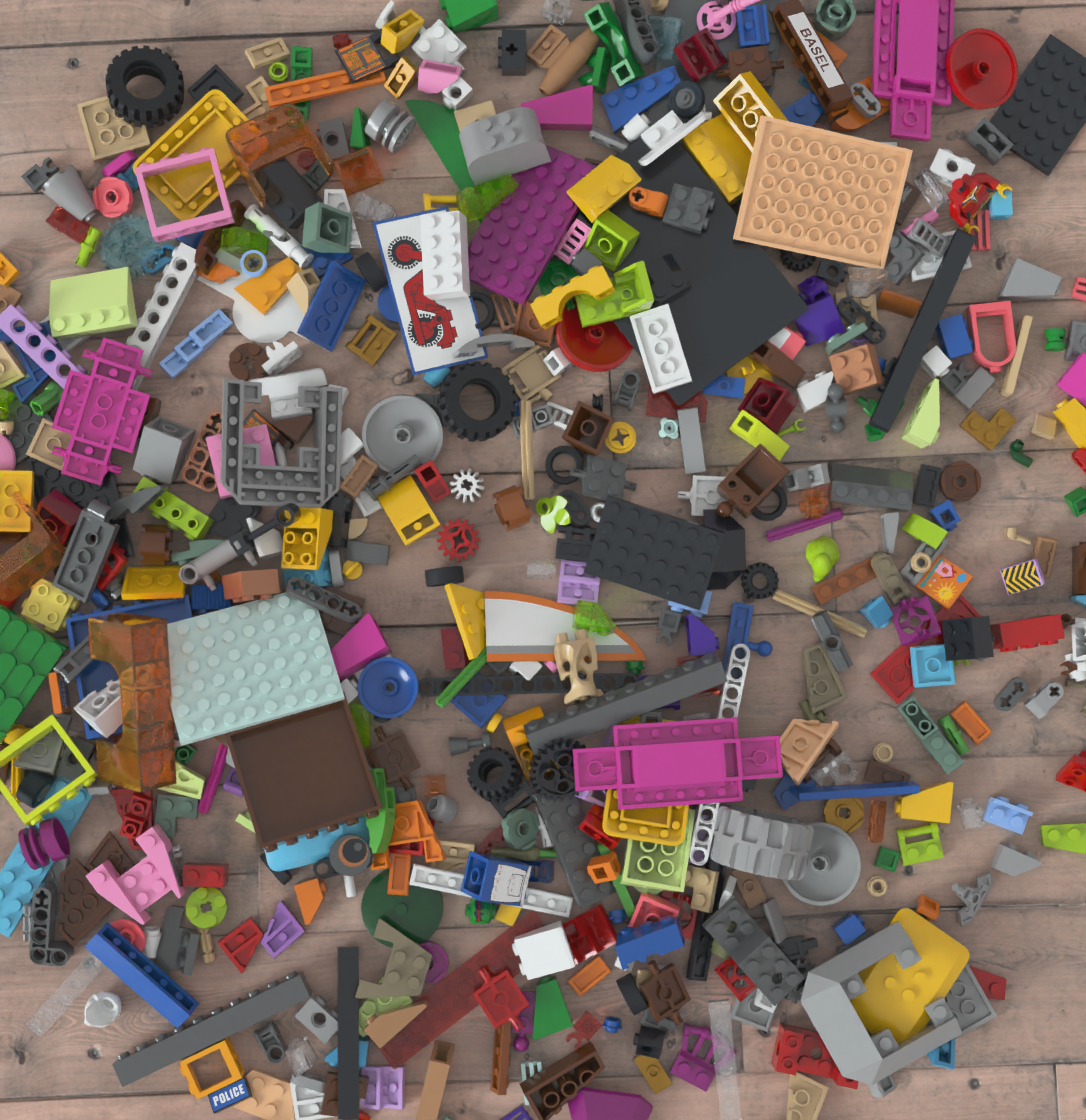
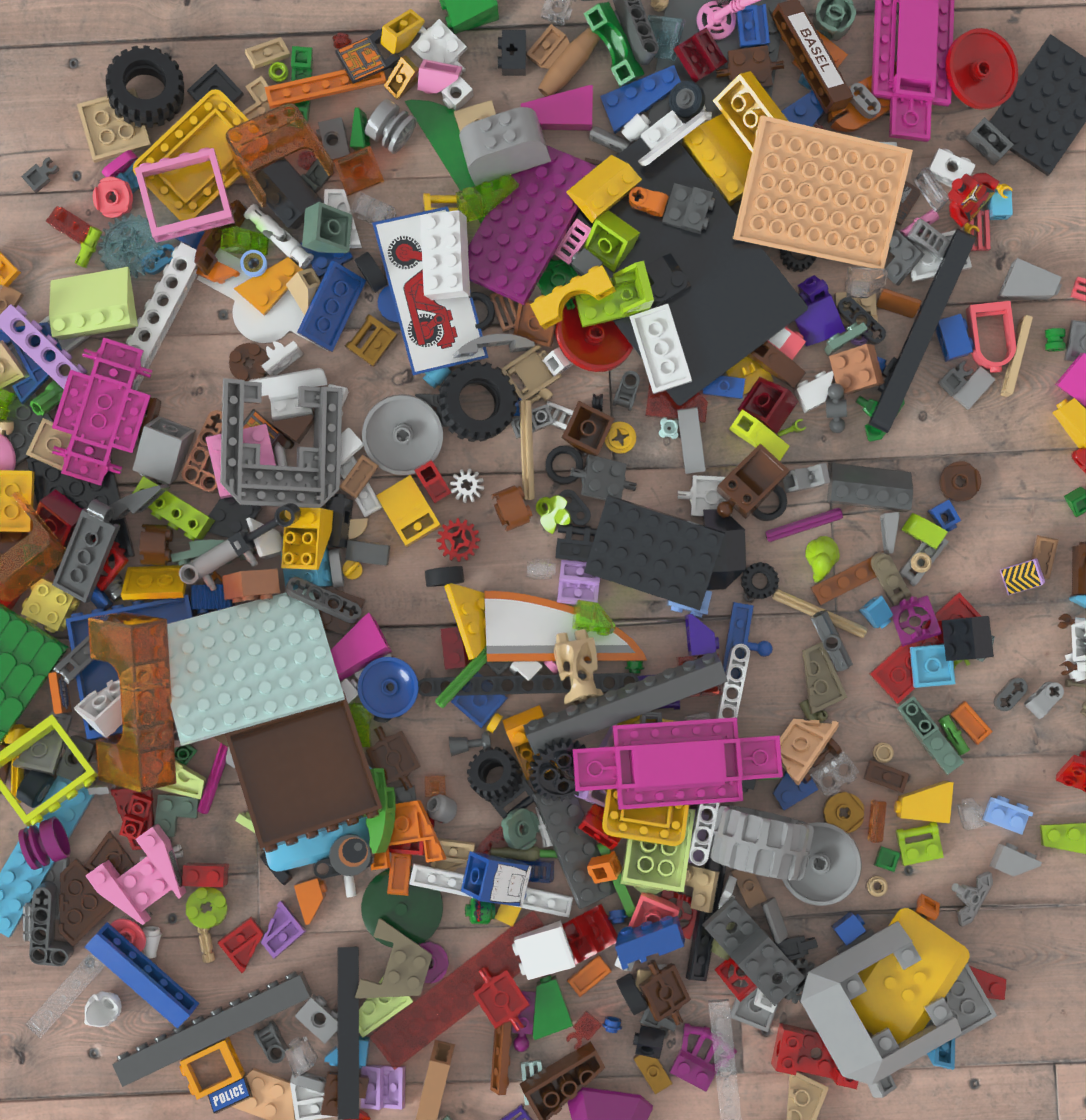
light grey cone [41,164,97,222] -> none
dark grey plate [155,906,200,976] -> none
light blue slope [159,309,233,380] -> none
medium lavender slope [223,767,243,797] -> none
dark grey pin [364,454,422,501] -> none
medium nougat slope [364,1000,428,1048] -> none
white slope [375,1,397,29] -> none
green tile [578,47,611,93] -> none
white plate [590,502,605,522] -> none
dark grey plate [656,609,682,646] -> none
blue tile [794,781,920,801] -> none
clear orange brick [798,488,829,519] -> none
black brick [815,258,847,287] -> none
yellowish green slope [901,378,940,449] -> none
black plate [912,464,942,508] -> none
orange tile [915,555,973,610] -> none
white brick [919,345,952,379] -> none
pearl gold plate [959,407,1017,451] -> none
red brick [990,614,1065,652] -> none
tan hand [1004,527,1032,545] -> none
dark green arm [1010,439,1033,468] -> none
tan slope [1031,414,1057,440] -> none

